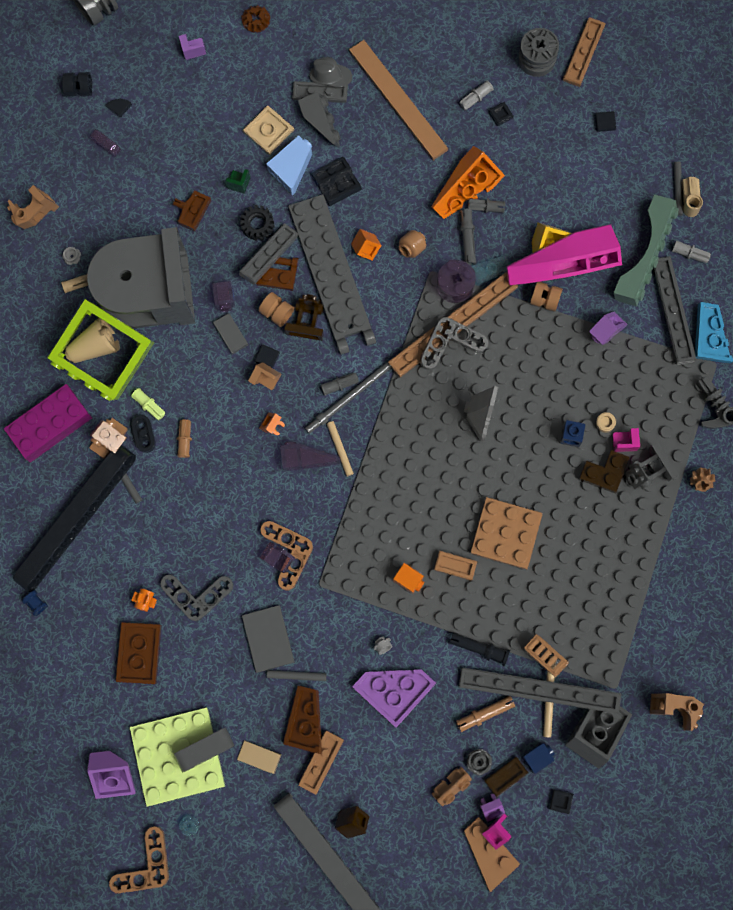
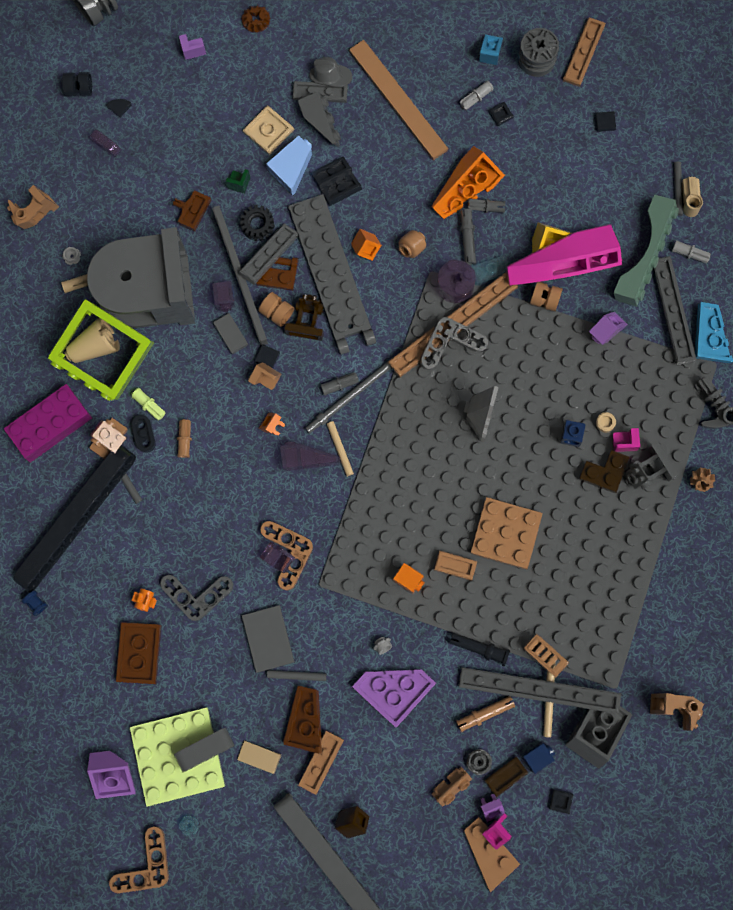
none -> dark grey tile [213,205,268,345]
none -> dark azure slope [480,34,503,65]

